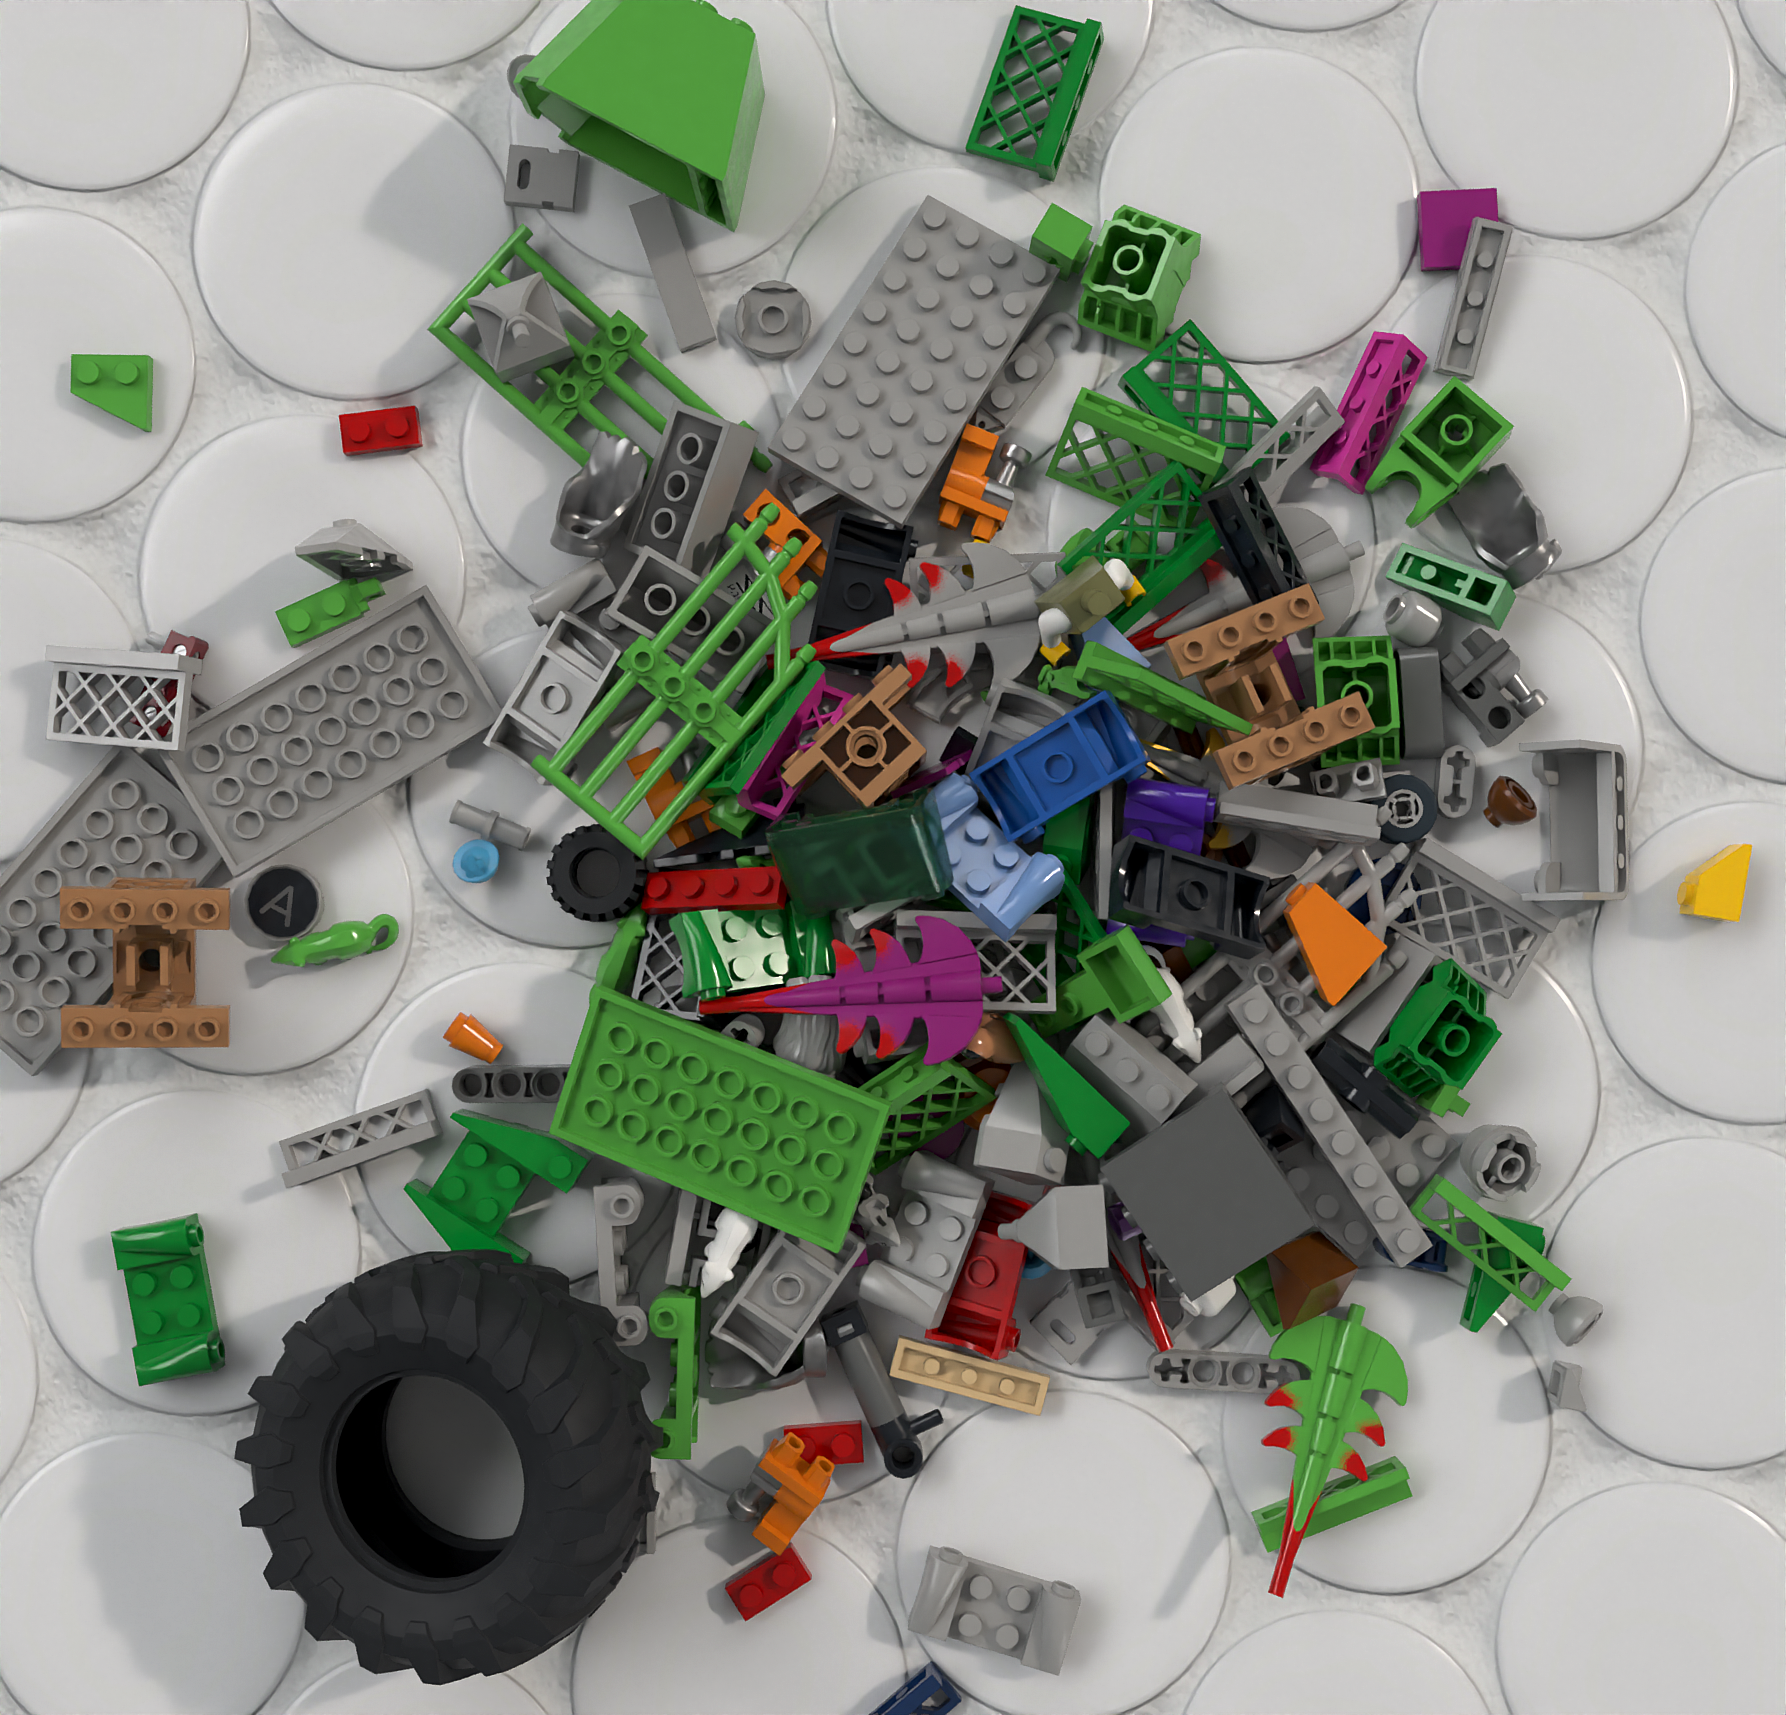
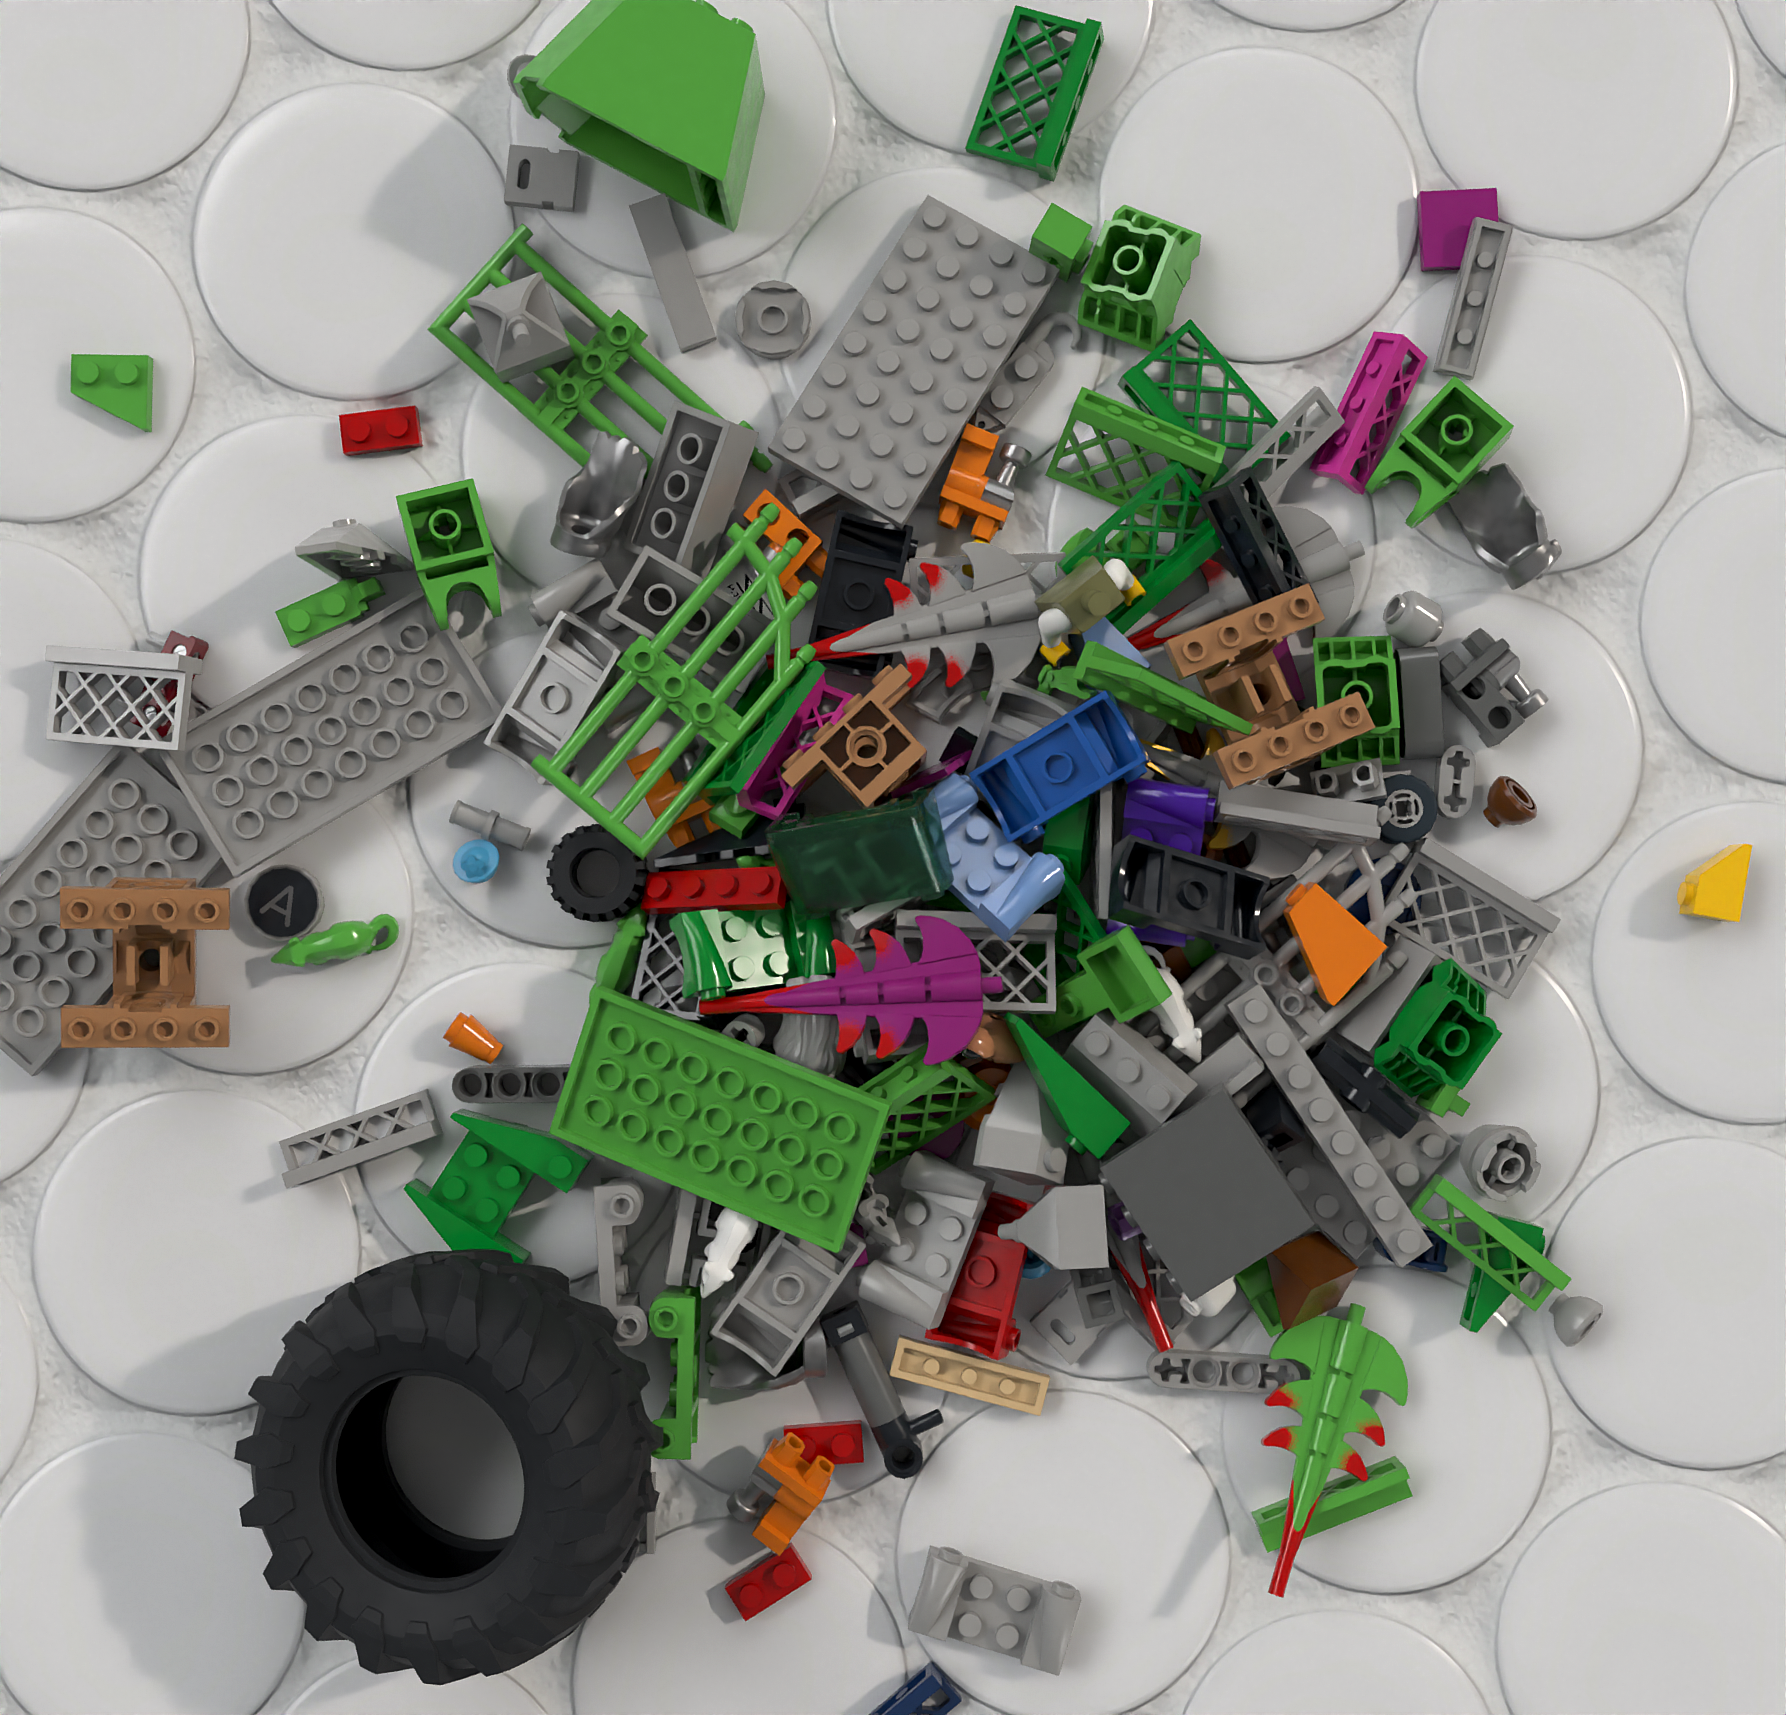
green piece [111,1213,225,1386] -> none
green slope [1385,543,1516,631] -> none
light grey windscreen [1519,739,1629,901] -> none
light grey slope [1547,1360,1587,1412] -> none
none -> bright green brick [396,478,502,631]

